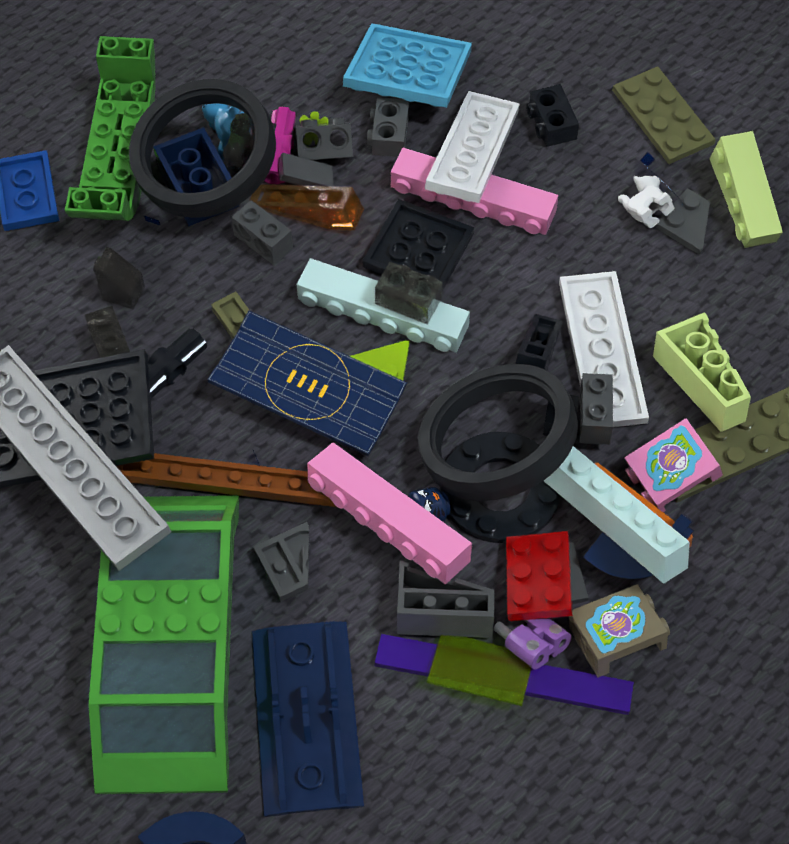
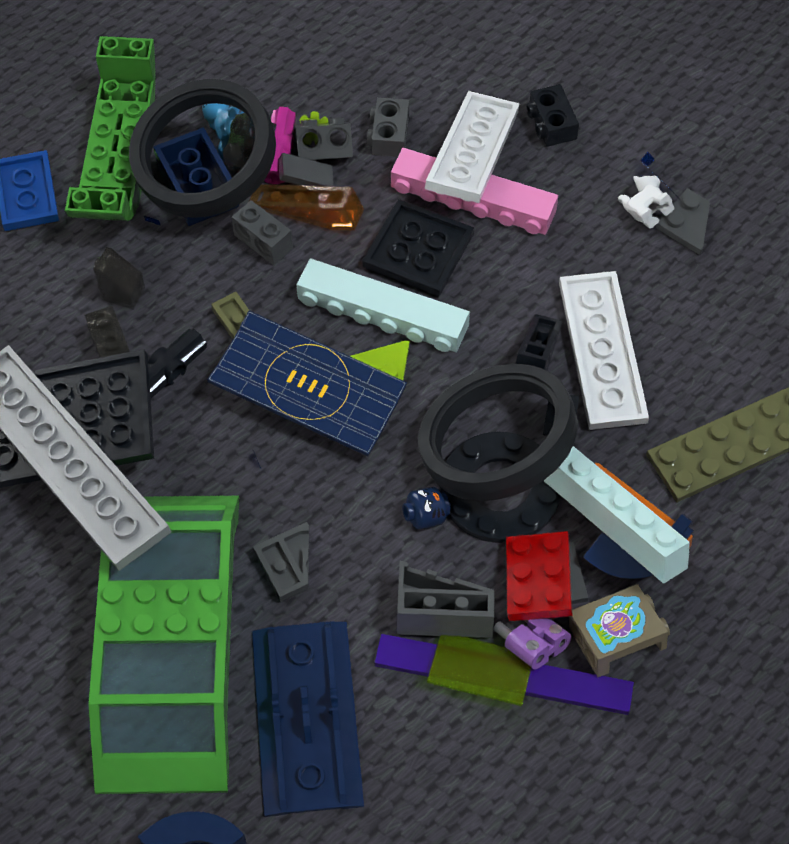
dark orange plate [116,453,337,507] -> none
bright pink brick [307,443,472,585] -> none
medium azure plate [343,23,472,108] -> none
clear smoke brick [375,262,443,325] -> none
dark grey brick [579,373,613,445] -> none
olive plate [612,66,715,164] -> none
panel [624,418,723,512] -> none
yellowish green wedge [653,312,751,432] -> none
yellowish green wedge [710,131,783,248] -> none

